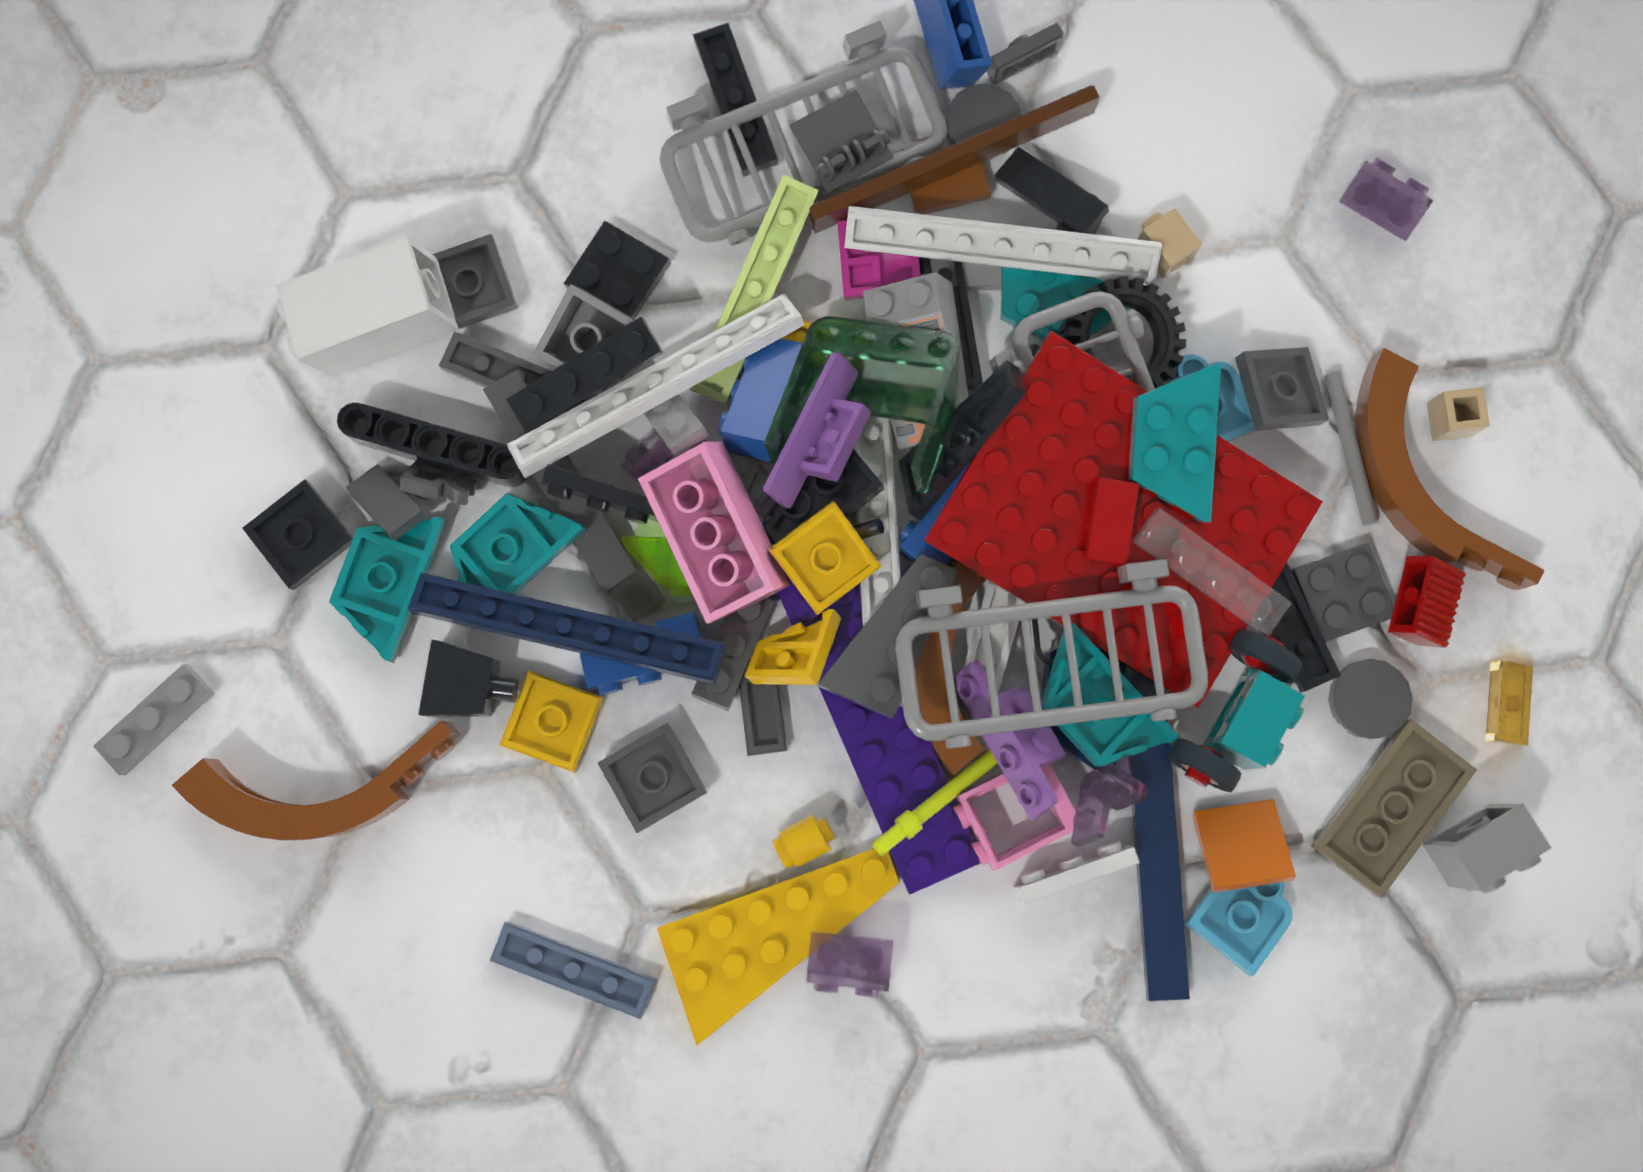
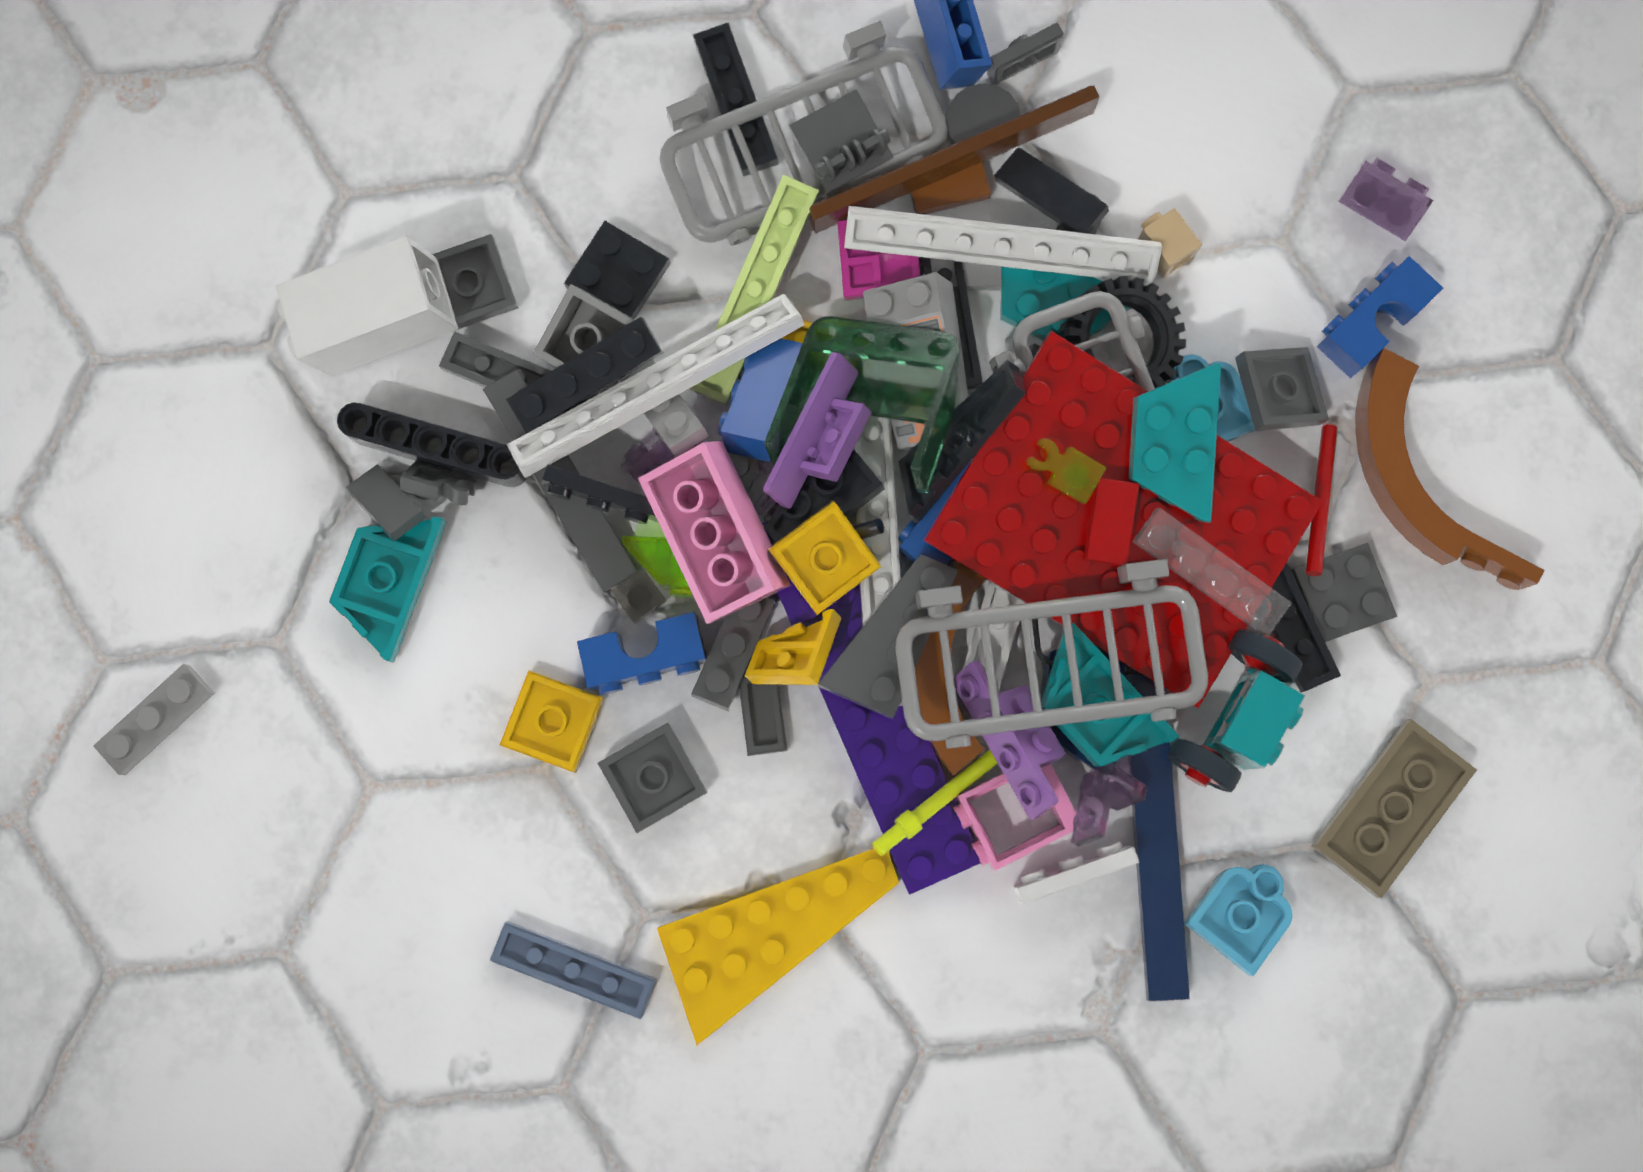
dark orange arch [172,720,461,840] -> none
black plate [242,479,353,590] -> none
dark blue tile [408,573,726,685] -> none
black torso [418,639,519,718] -> none
teal wing [450,493,587,629] -> none
yellow brick [772,814,835,869] -> none
clear purple bracket [806,931,893,997] -> none
orange tile [1192,799,1296,893] -> none
light grey bar [1324,372,1379,526] -> none
dark grey tile [1328,659,1413,739] -> none
red brick [1387,556,1466,648] -> none
light grey brick [1423,804,1552,893] -> none
tan brick [1426,387,1490,441] -> none
clear yellow slope [1486,660,1533,746] -> none
none -> clear neon green plate [1026,439,1107,504]
none -> red bar [1305,424,1338,576]
none -> blue arch [1317,256,1443,379]

